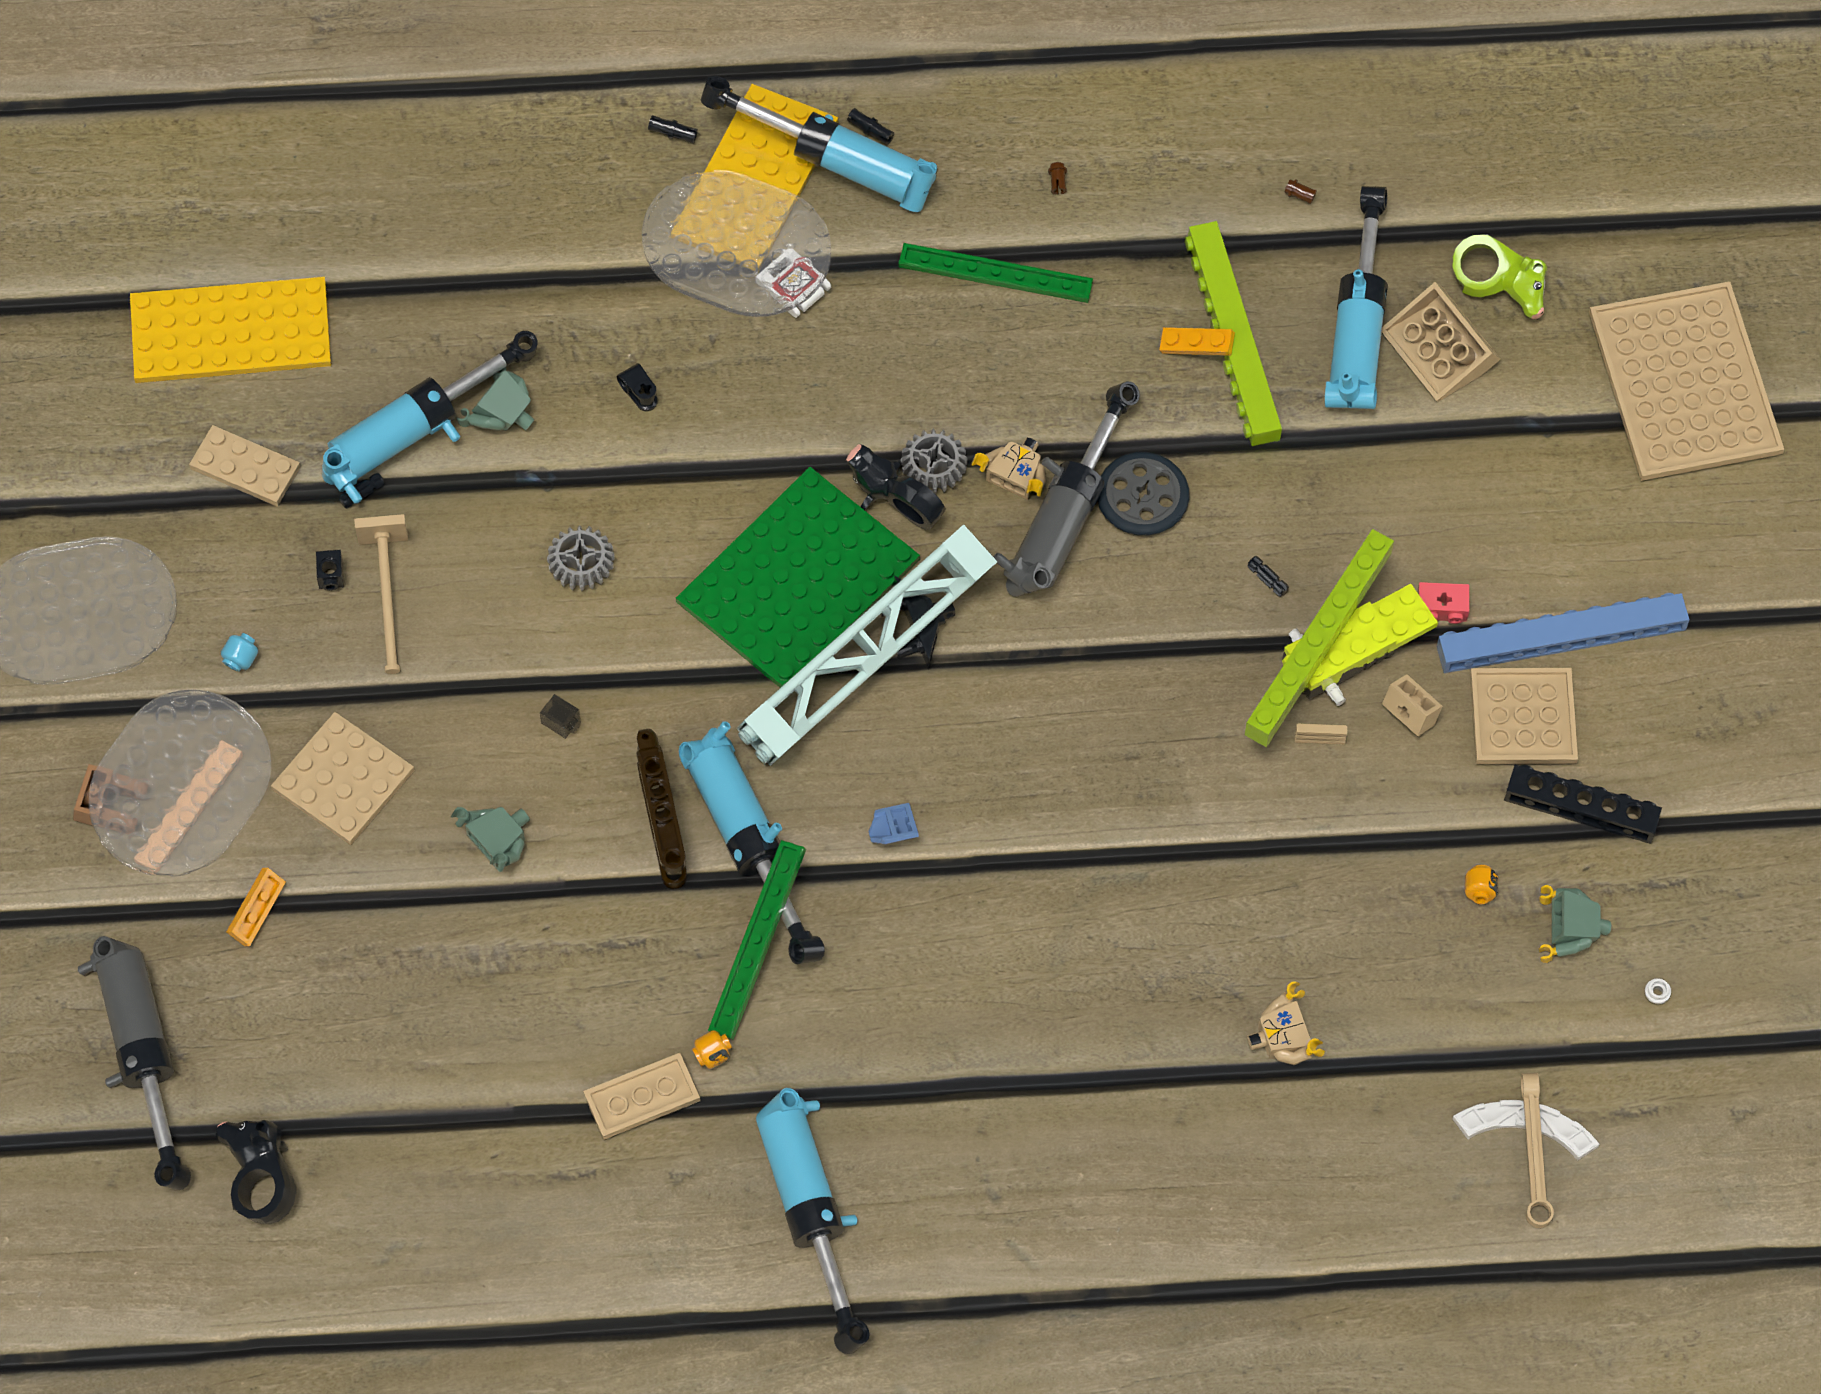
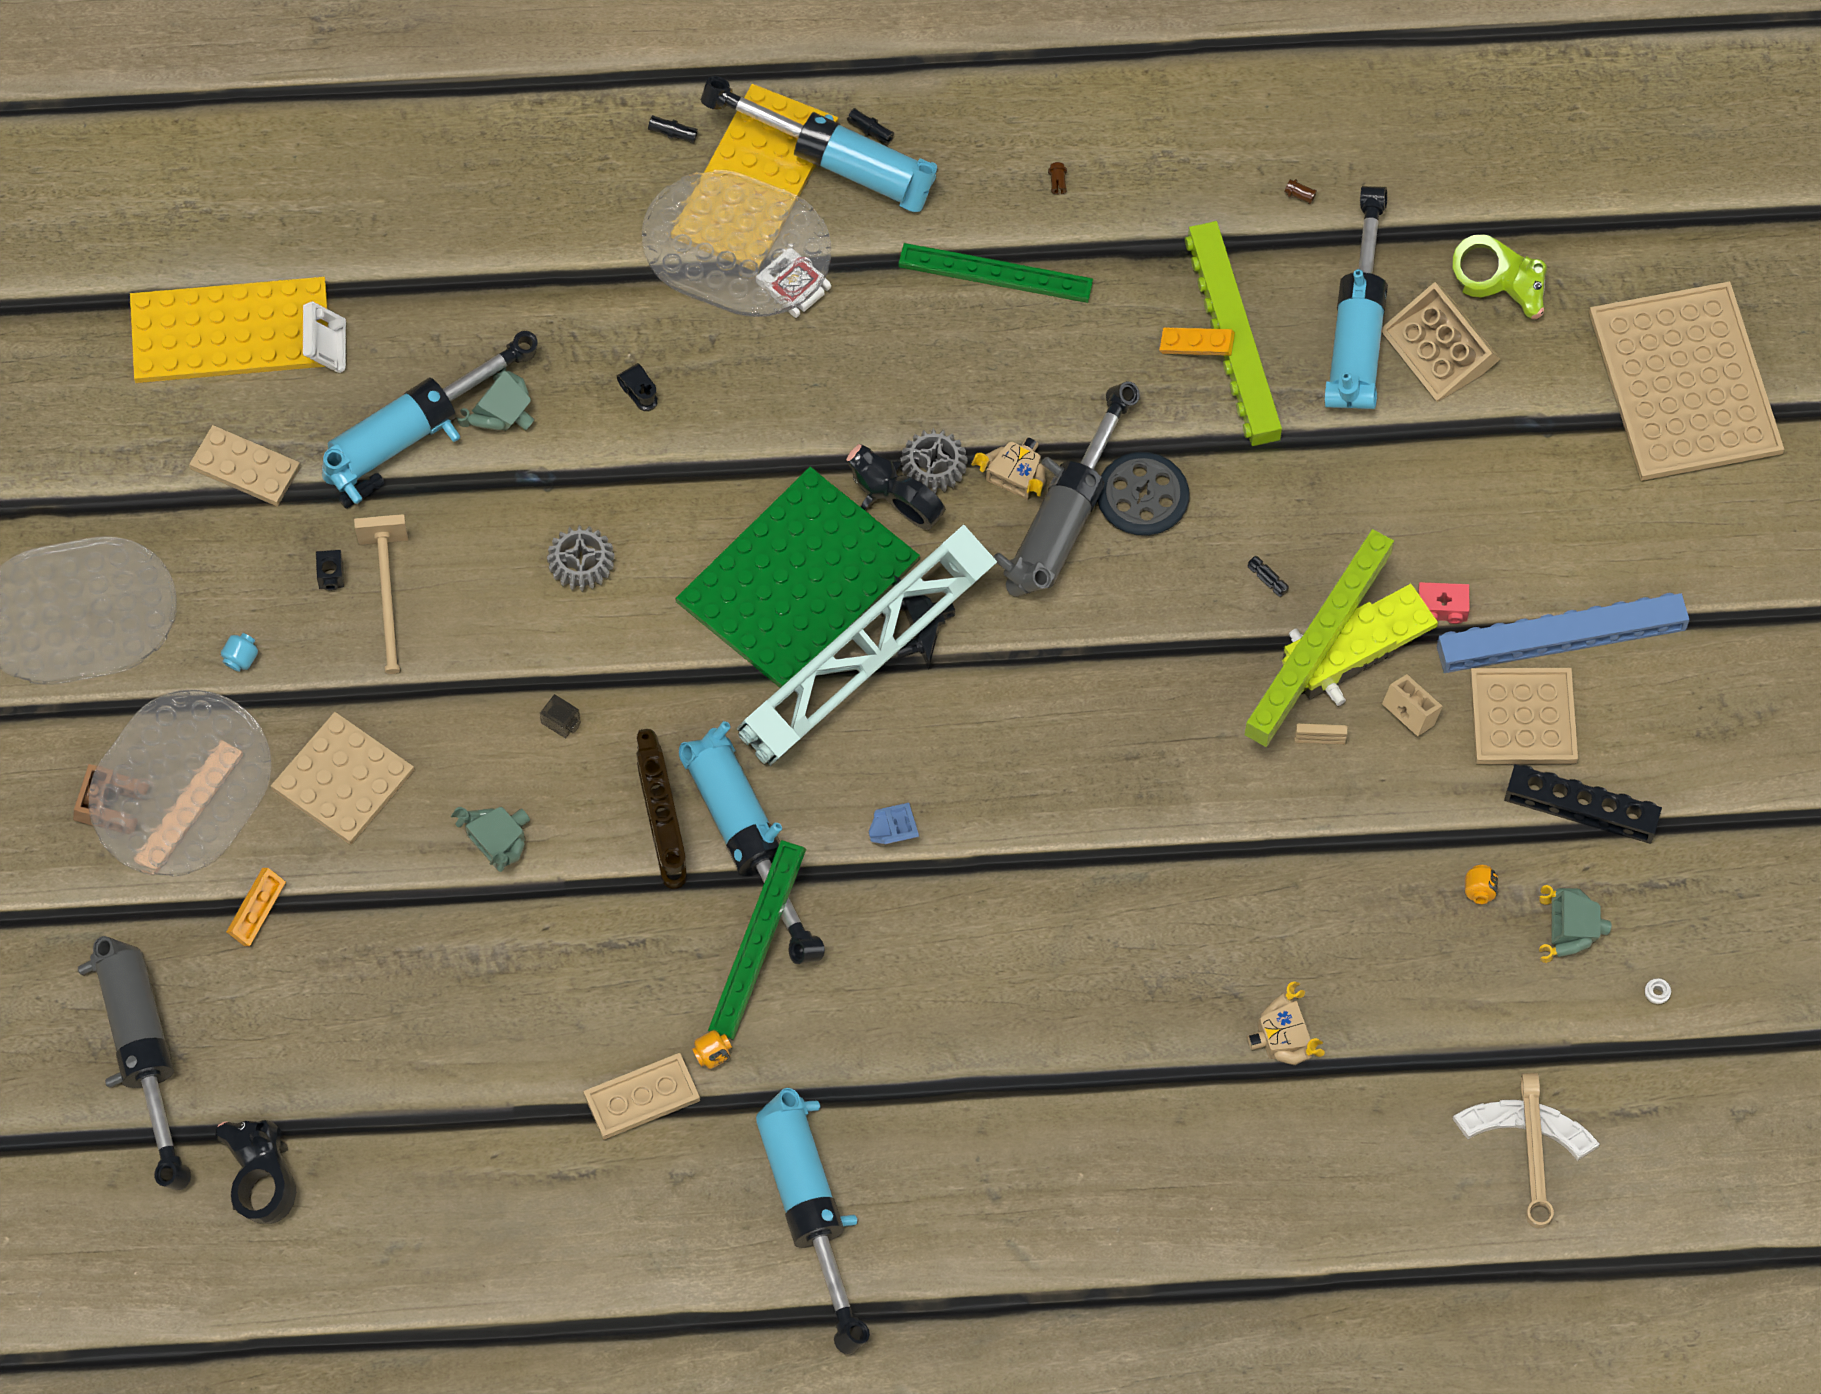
none -> white container [303,301,346,373]

